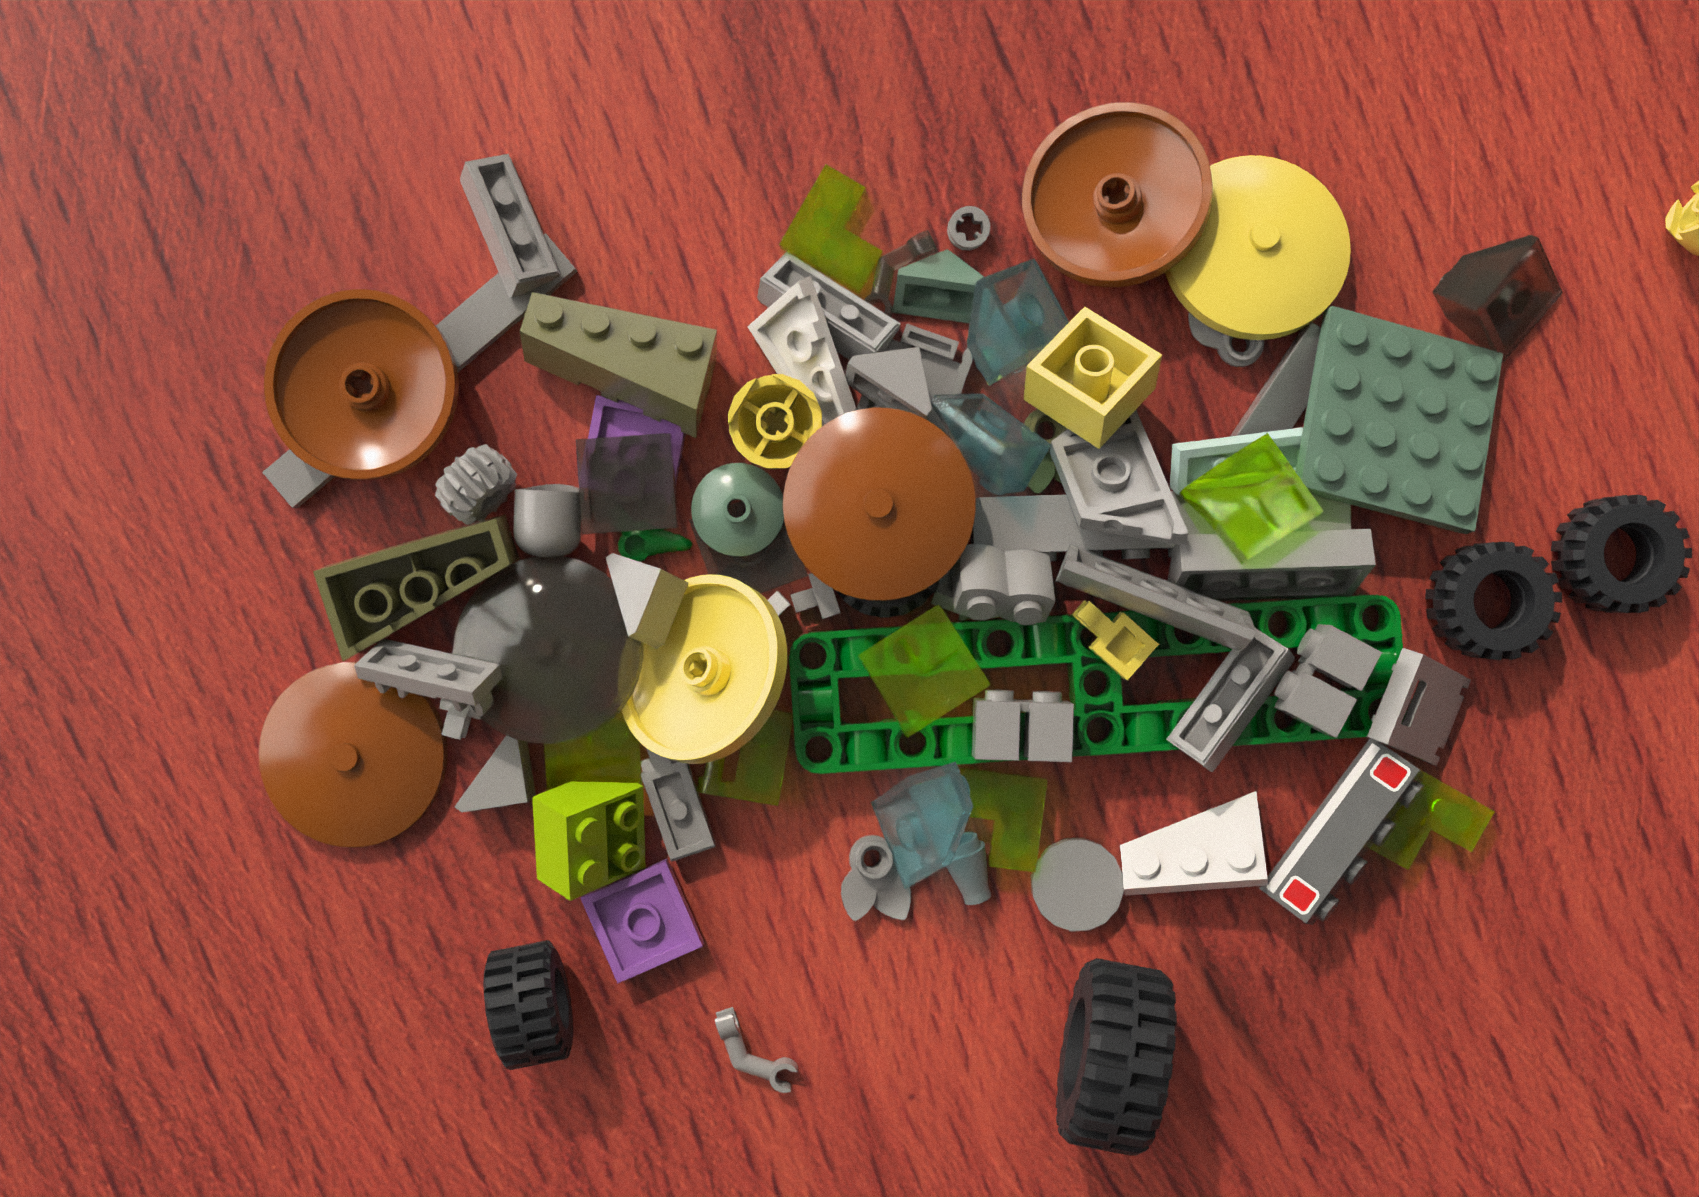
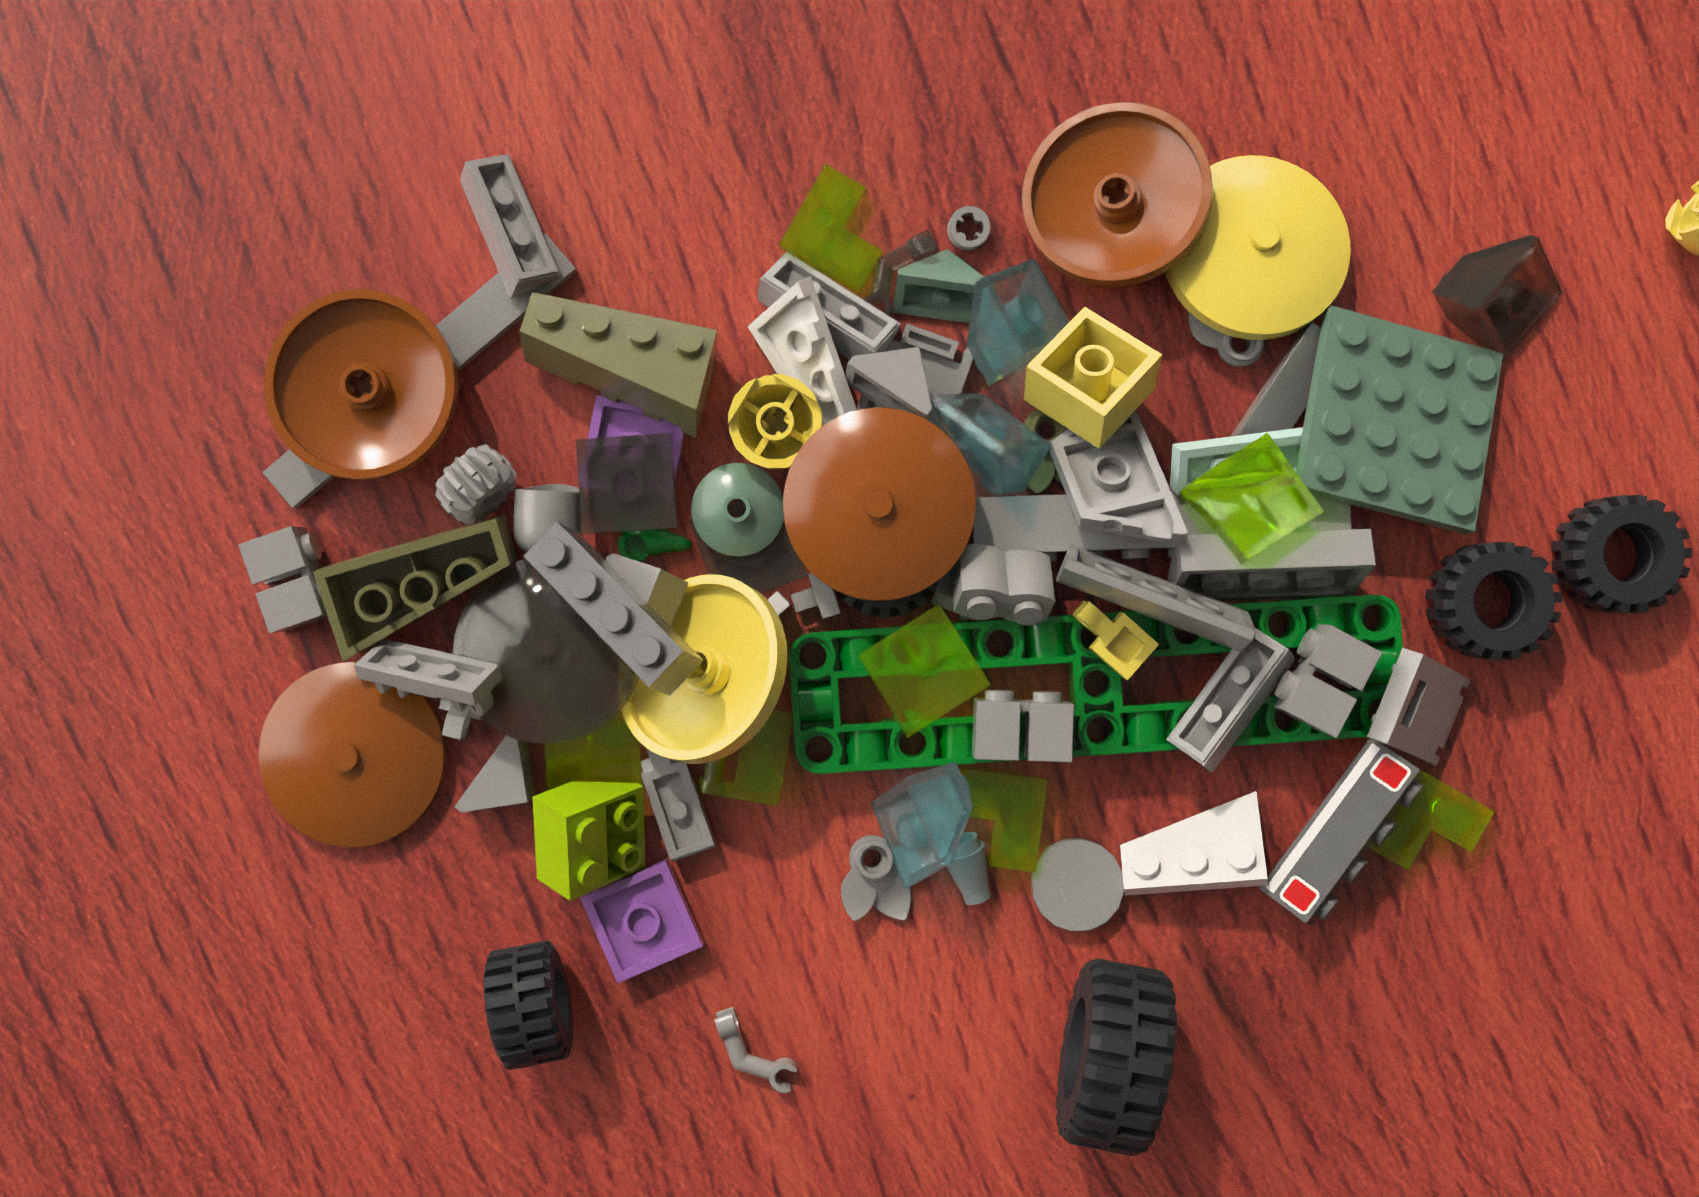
none -> light grey piece [238,526,328,634]
none -> brick [524,521,703,696]

